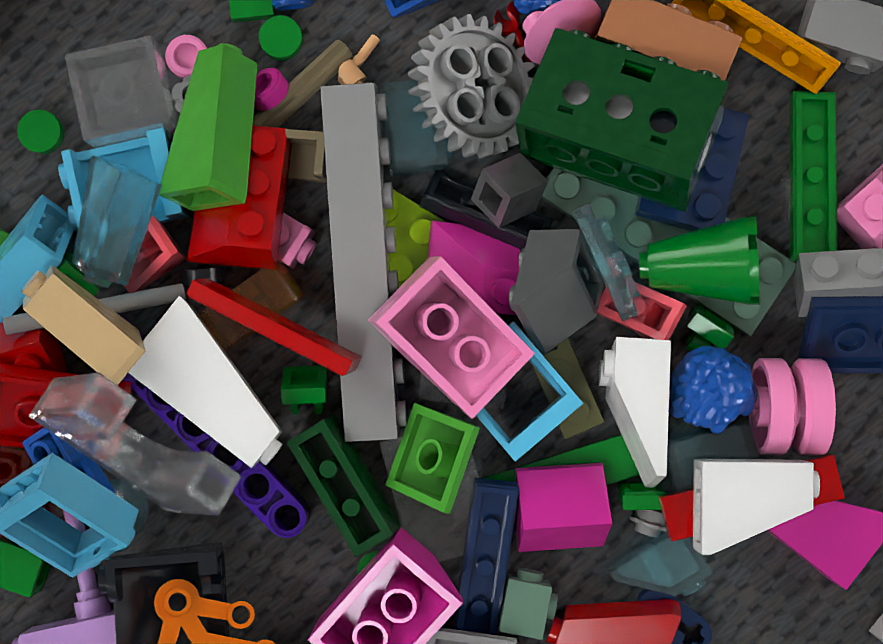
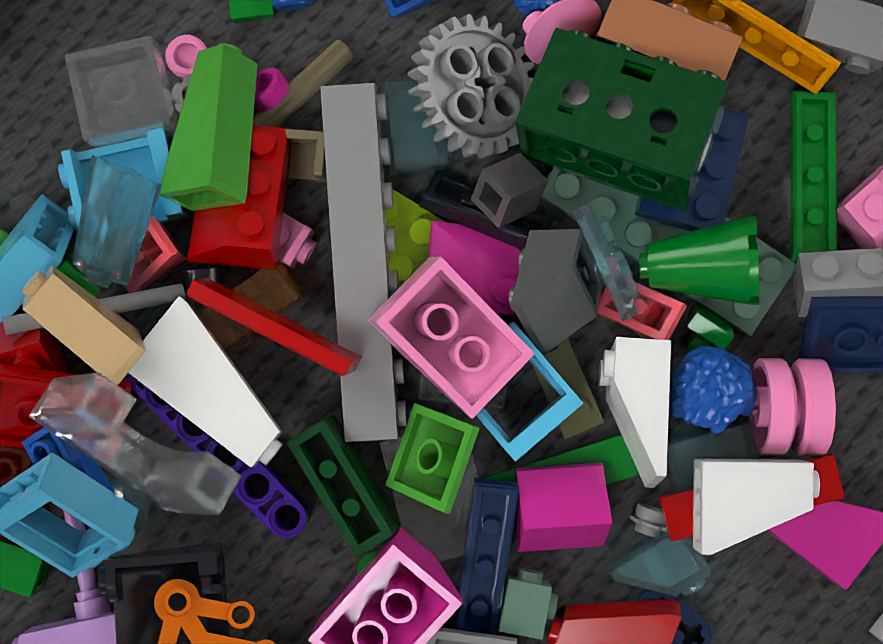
green tile [17,110,64,155] -> none
green tile [259,15,303,61] -> none
green tile [281,365,328,415] -> none
light nougat hand [338,34,380,85] -> none
red hand [493,2,532,62] -> none
green tile [617,482,666,510] -> none

